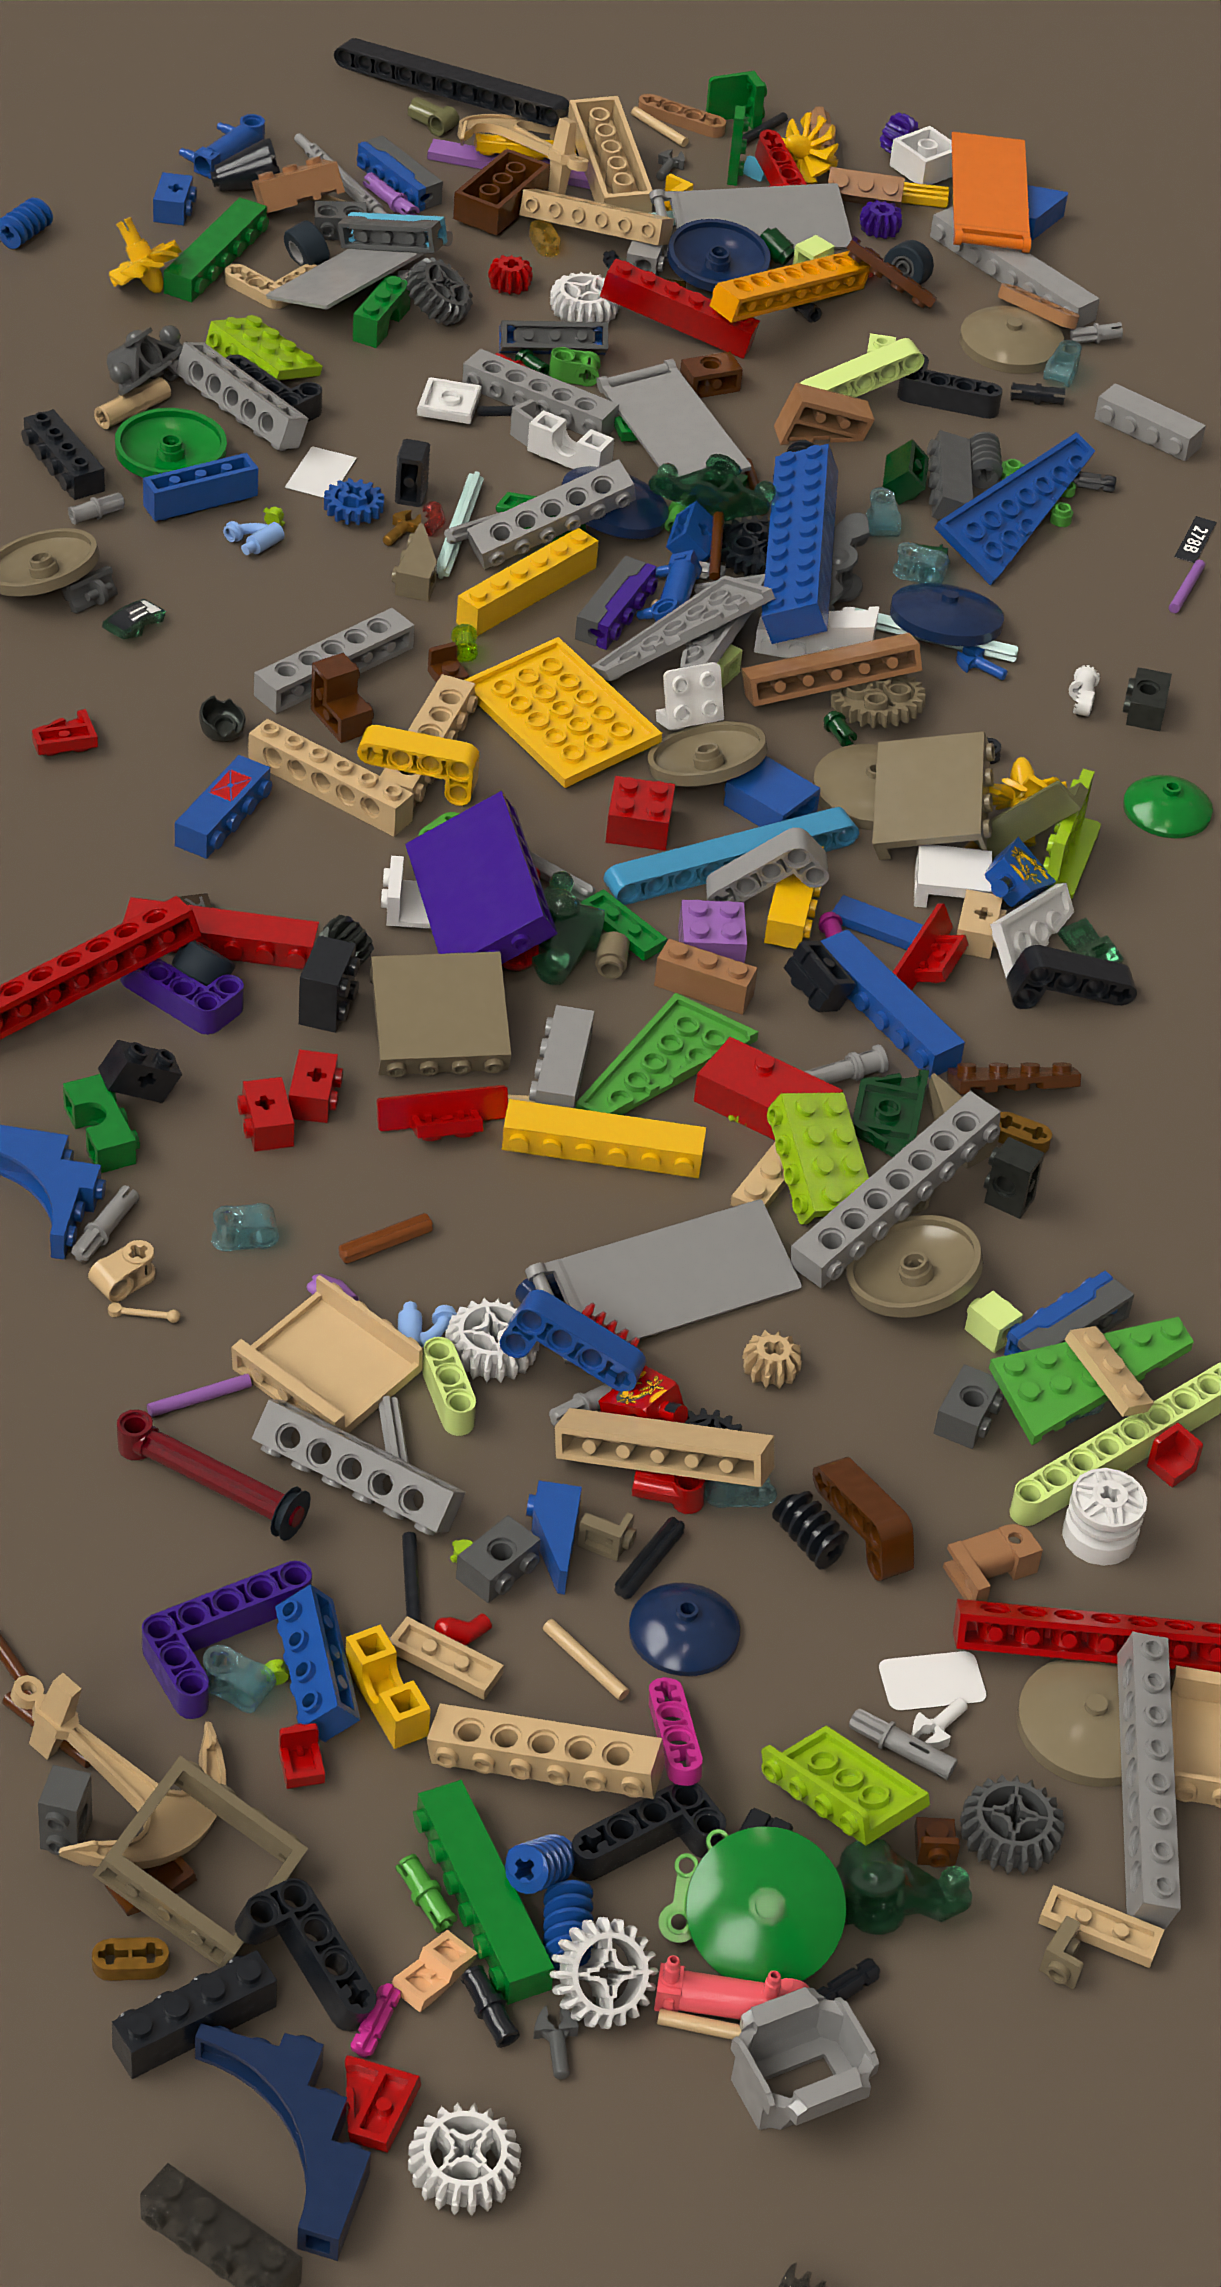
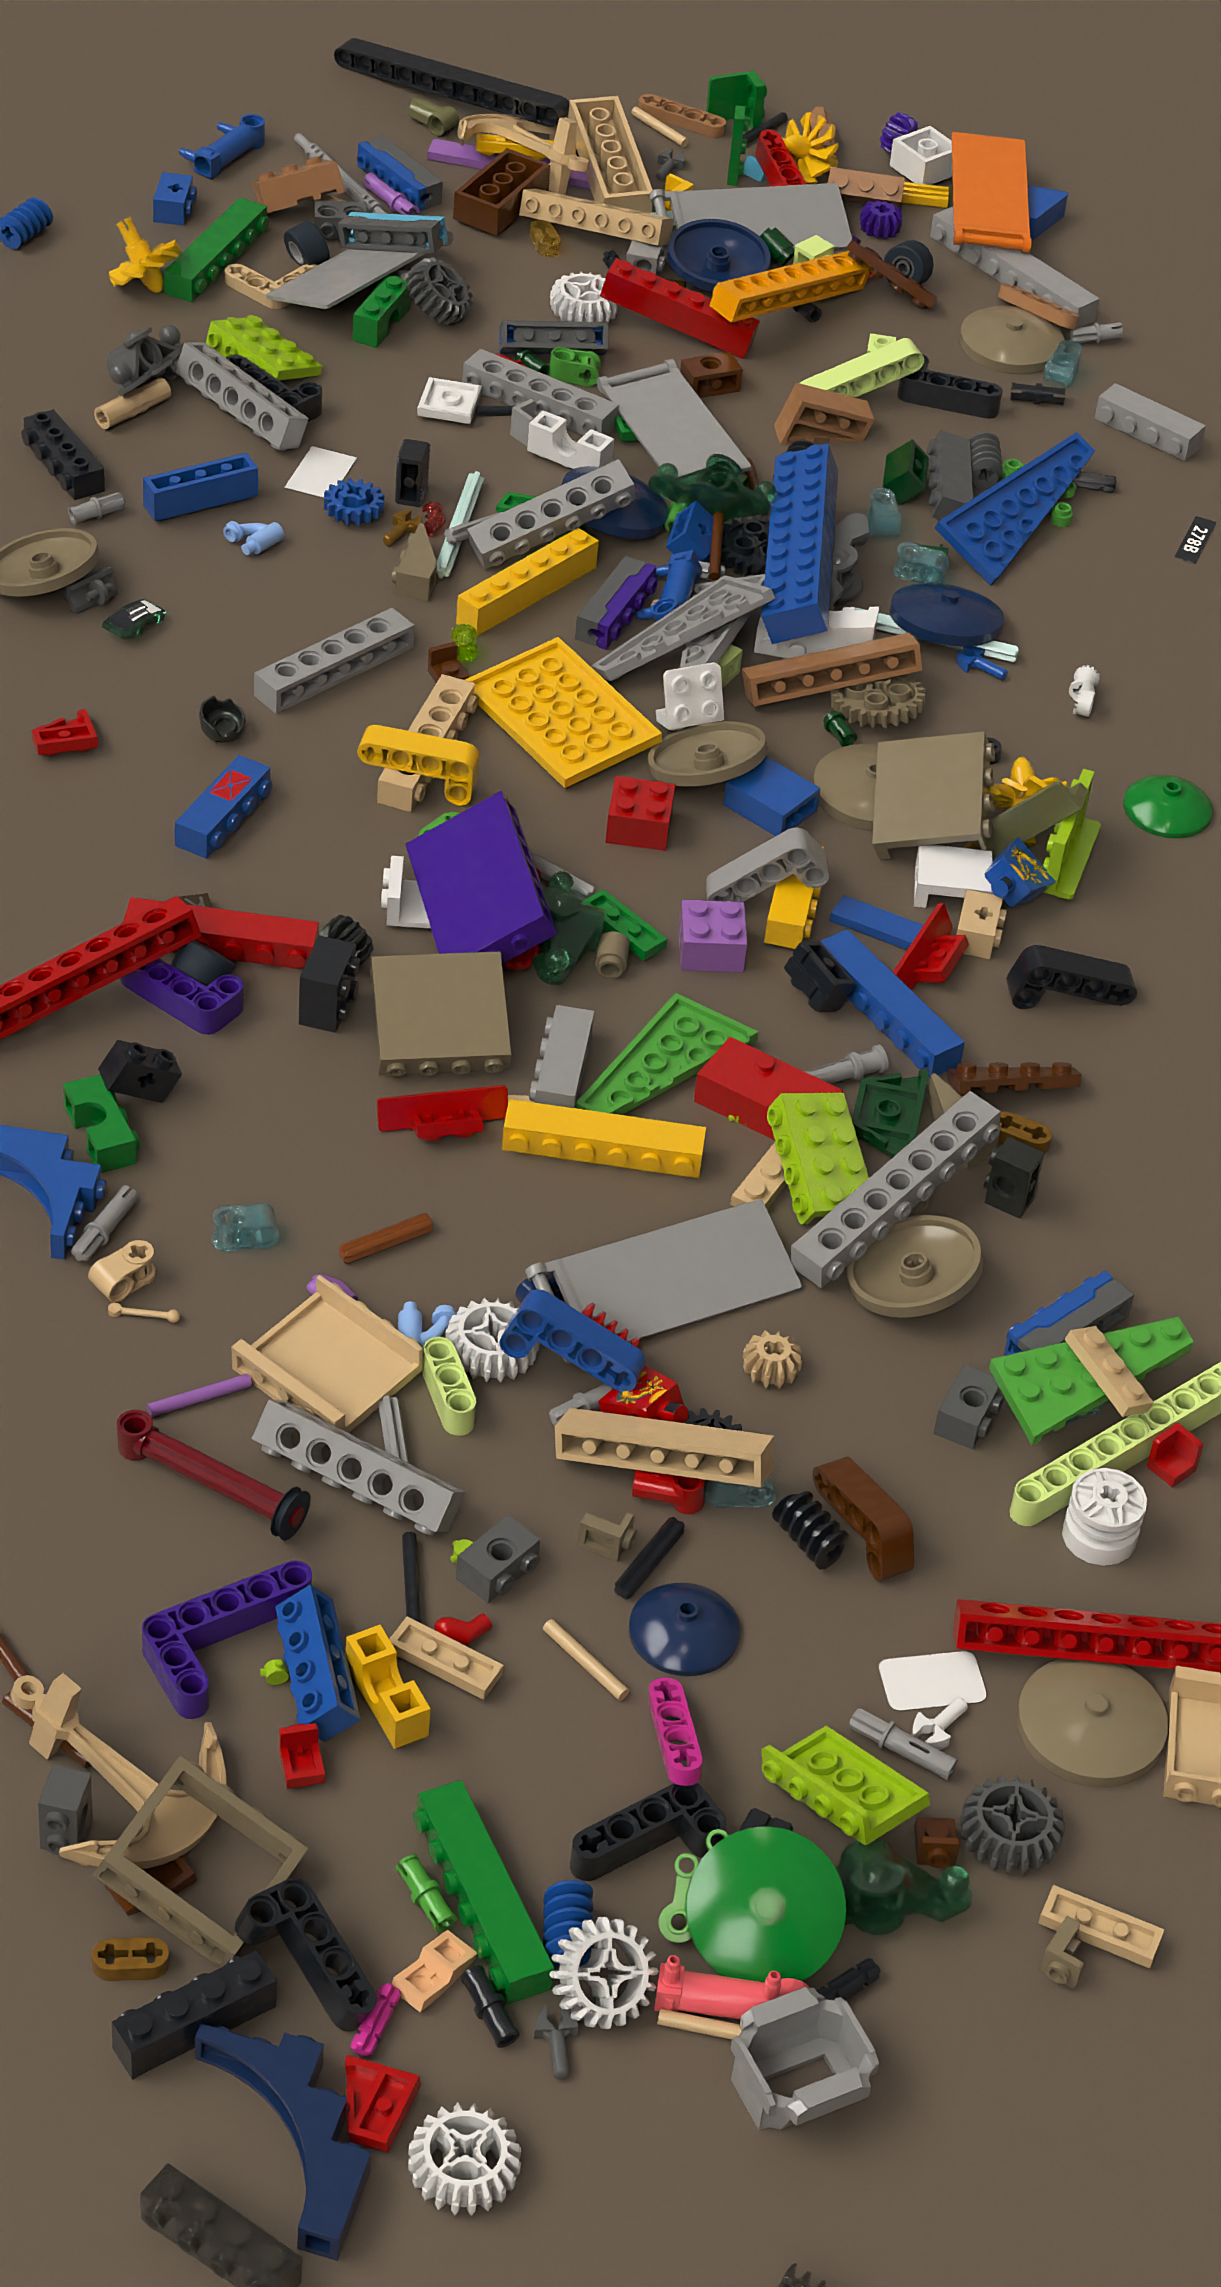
green dish [115,408,227,478] -> none
clear light blue piece [203,1645,276,1713] -> none
black cone [210,138,280,191] -> none
red brick [237,1077,294,1152] -> none
tan brick [248,719,414,837] -> none
lime piece [263,507,285,527] -> none
red brick [288,1049,343,1123] -> none
reddish brown brick [311,653,374,743] -> none
tan brick [427,1703,665,1799] -> none
red gear [488,255,533,295] -> none
blue piece [505,1834,574,1894] -> none
blue slope [526,1480,582,1595] -> none
dark azure beam [603,807,859,905] -> none
medium nougat brick [654,939,758,1015] -> none
magenta pin [818,912,843,938] -> none
medium nougat piece [943,1524,1043,1602] -> none
yellowish green brick [965,1291,1023,1353] -> none
white wing [990,883,1074,977] -> none
clear green slope [1058,918,1124,963] -> none
light grey brick [1117,1632,1181,1929] -> none
pearl dark grey brick [1122,667,1172,731] -> none
medium lavender bar [1169,559,1205,613] -> none

